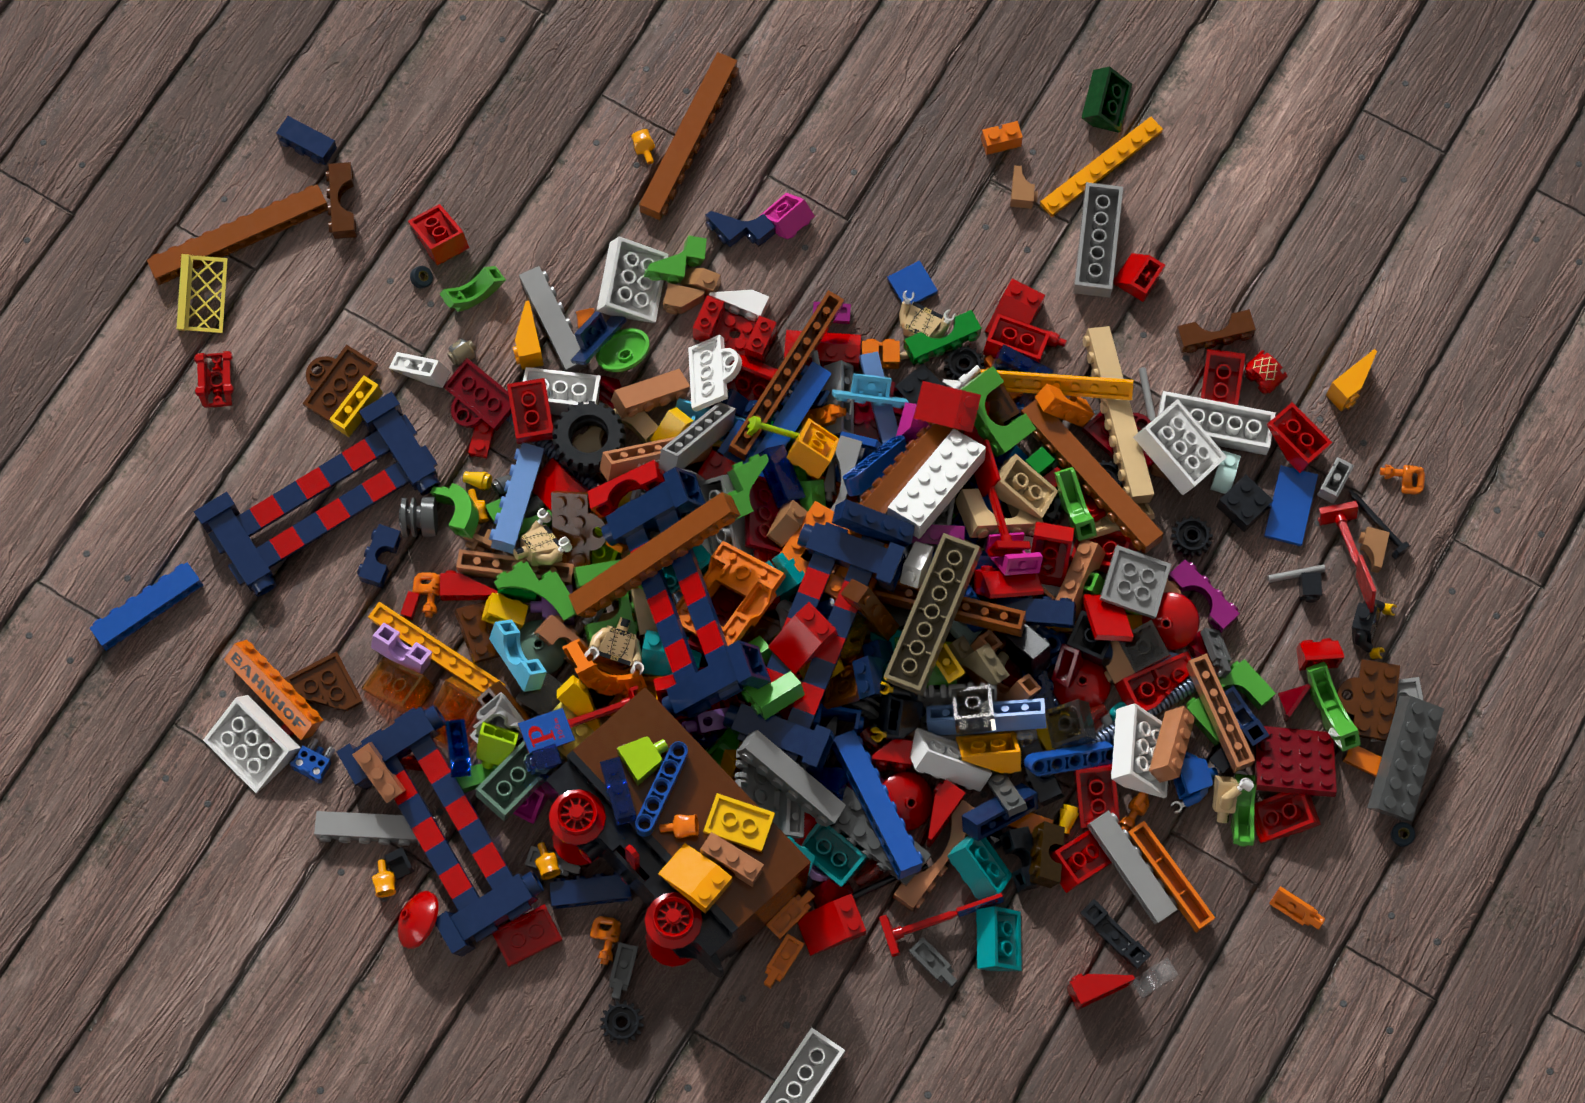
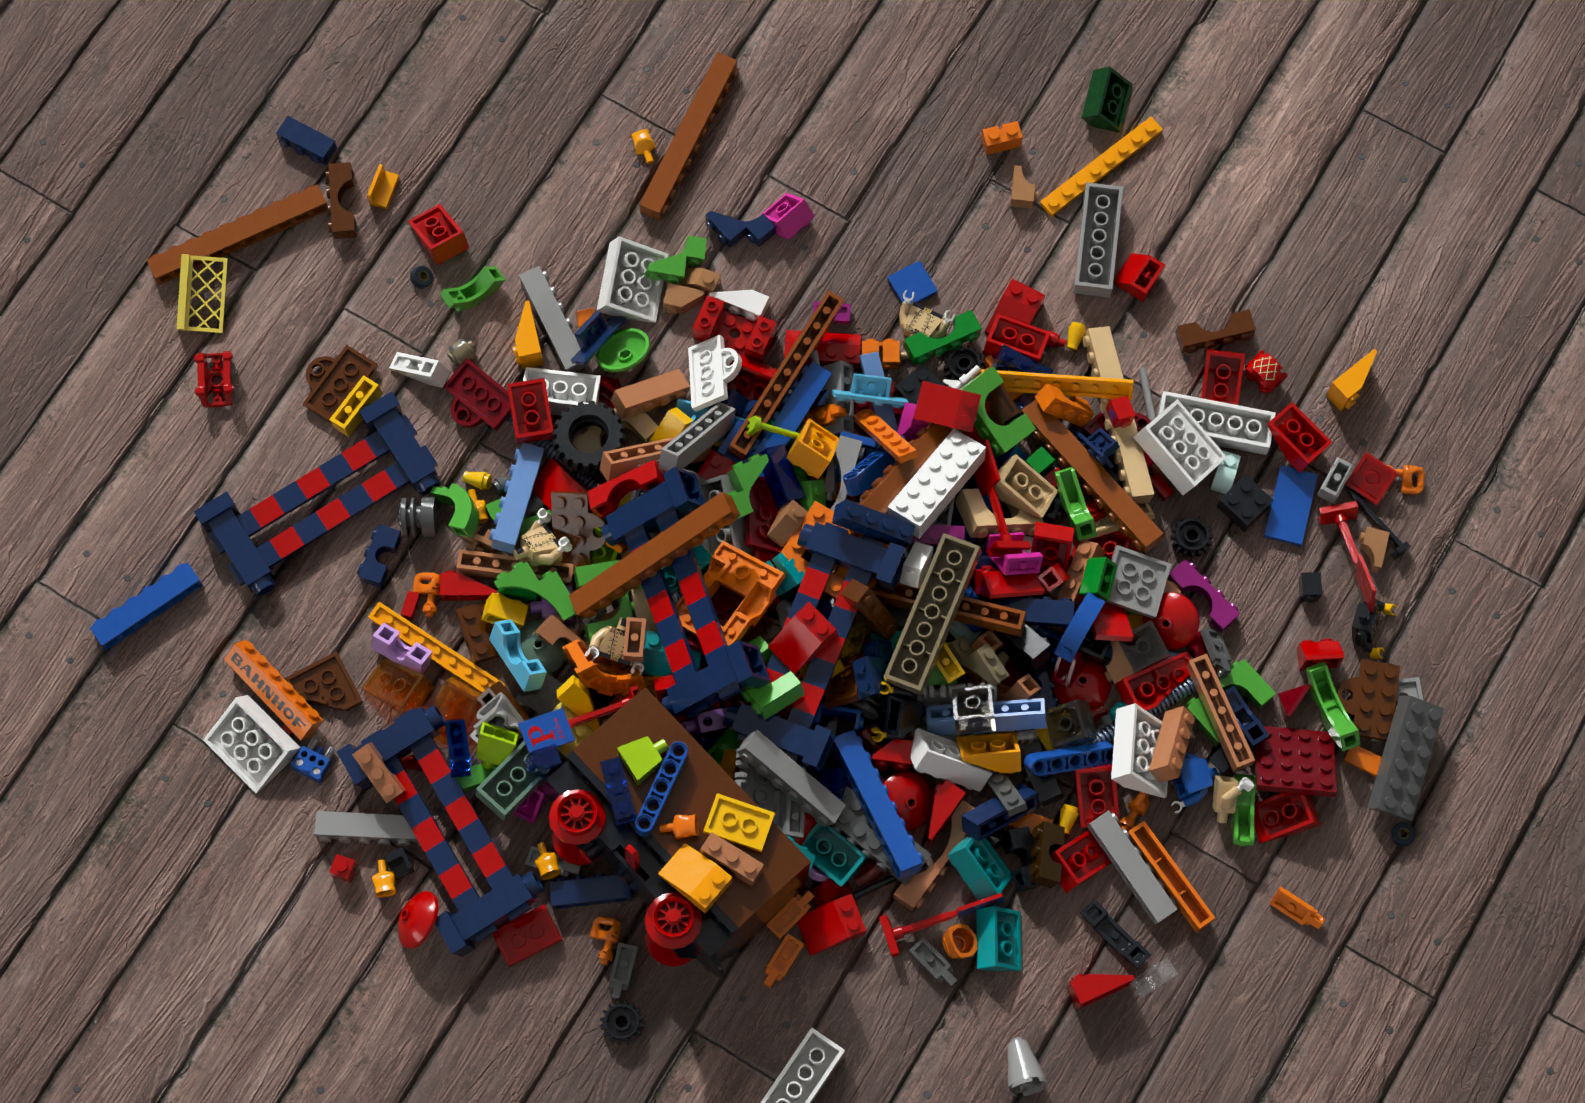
red plate [468,421,495,459] -> none
light grey bar [1268,564,1326,583] -> none
none -> red brick [329,854,358,883]
none -> light orange panel [367,164,400,210]
none -> nougat slope [623,617,647,662]
none -> orange plate [853,409,918,463]
none -> orange helmet [942,923,978,959]
none -> light grey cone [1007,1037,1048,1097]
none -> red brick [1037,562,1070,592]
none -> blue arch [1054,592,1106,663]
none -> yellow cone [1066,322,1086,351]
none -> dark blue bracket [1070,426,1120,468]
none -> green brick [1079,557,1118,601]
none -> red brick [1106,396,1136,428]
none -> red piece [1151,473,1174,501]
none -> red plate [1345,452,1399,505]

